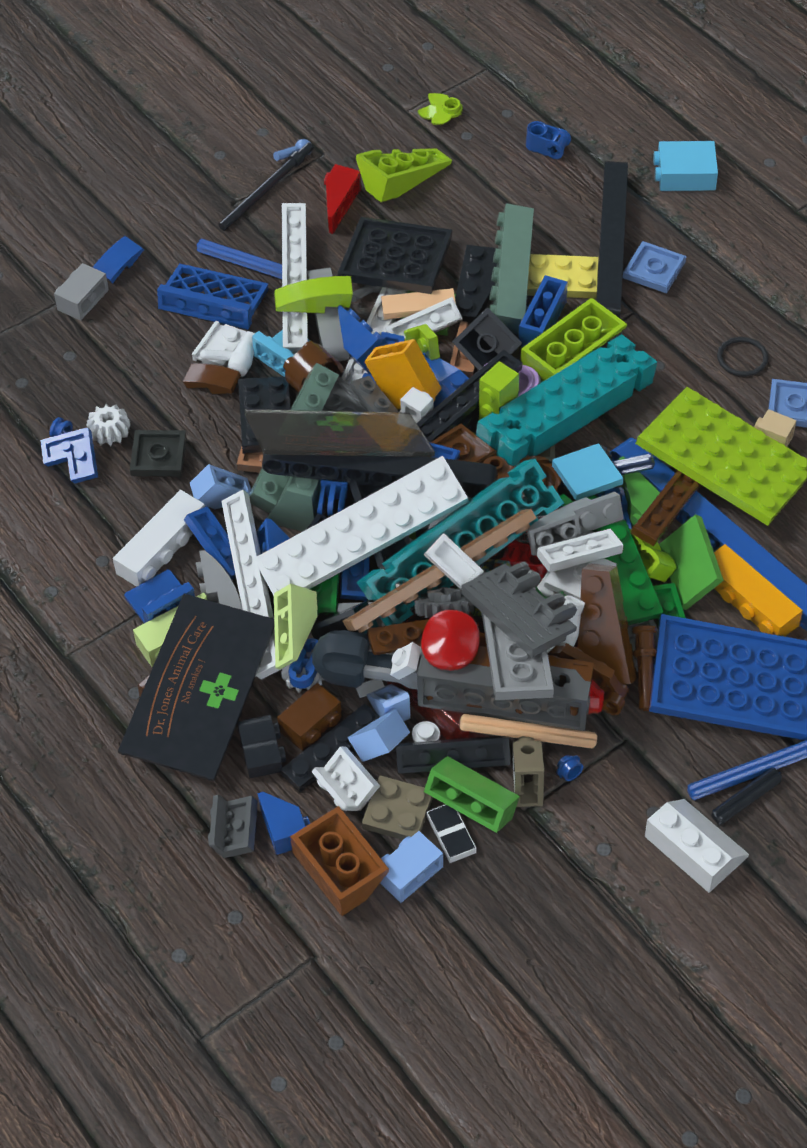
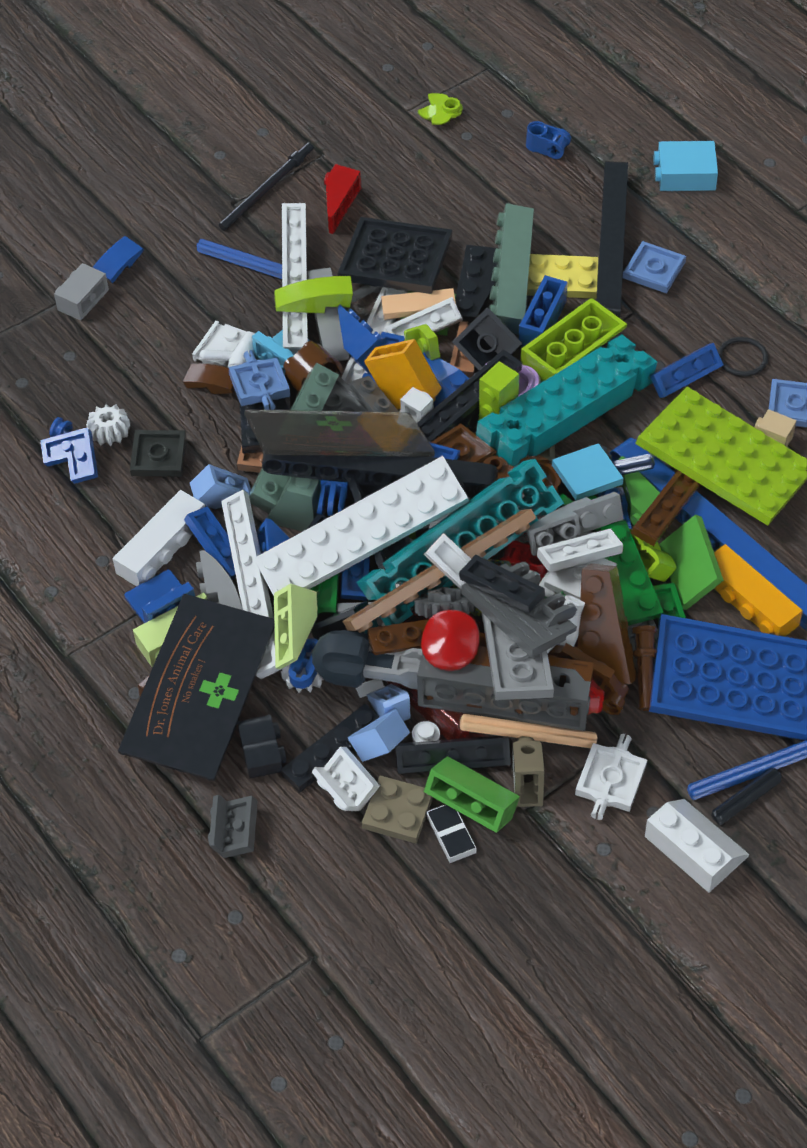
blue fence [157,263,269,329] -> none
blue slope [257,792,310,855] -> none
medium blue bar [273,139,312,161] -> none
reddish brown brick [277,683,342,751] -> none
dark orange slope [290,806,389,916] -> none
lime wedge [356,149,452,202] -> none
light blue brick [380,831,443,903] -> none
white plate [390,642,421,680] -> none
blue plate [557,755,583,781] -> none
none -> medium blue plate [229,350,290,412]
none -> black plate [459,554,545,614]
none -> white plate [575,734,647,820]
none -> blue plate [649,343,723,398]

